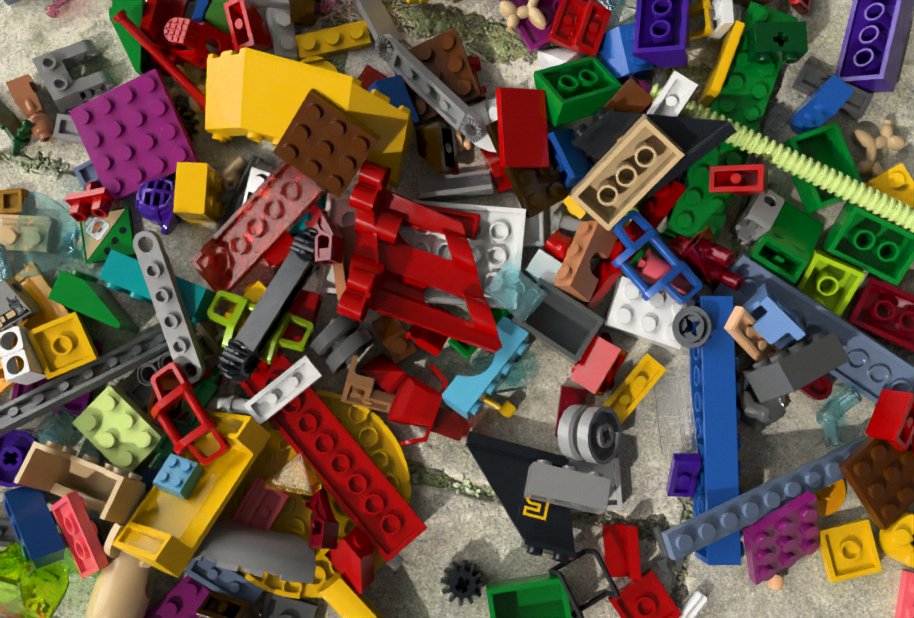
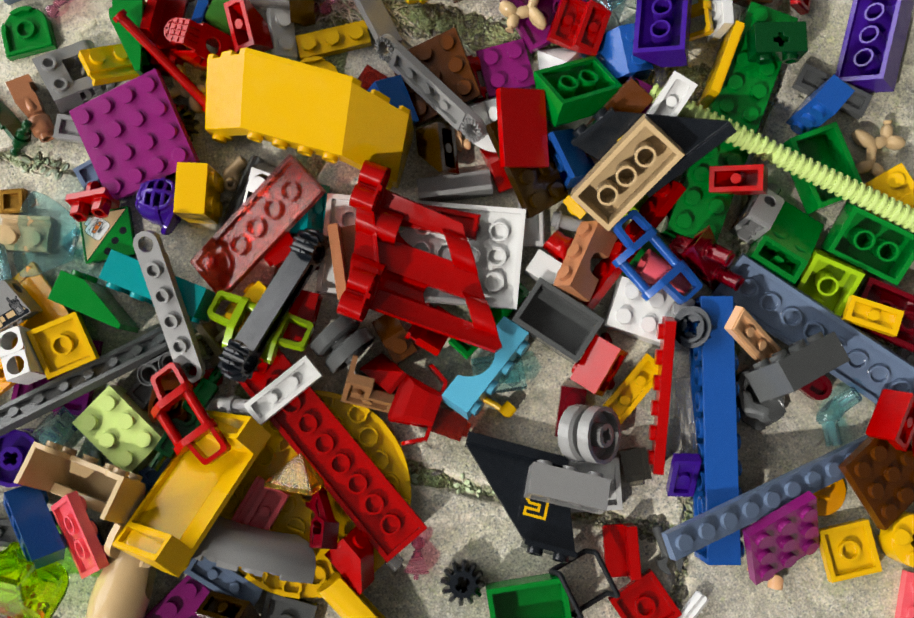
dark azure piece [153,454,204,499] -> none
reddish brown plate [273,89,381,198] -> none
dark red piece [305,205,344,265] -> none
clear light blue plate [484,261,548,323] -> none
medium blue panel [741,283,806,350] -> none
none -> green tile [1,6,58,61]
none -> yellow plate [78,44,140,86]
none -> clear pink piece [404,536,429,580]
none -> magenta plate [476,38,535,99]
none -> clear smoke brick [617,446,652,486]
none -> red plate [647,316,677,475]
none -> yellow plate [842,295,904,337]

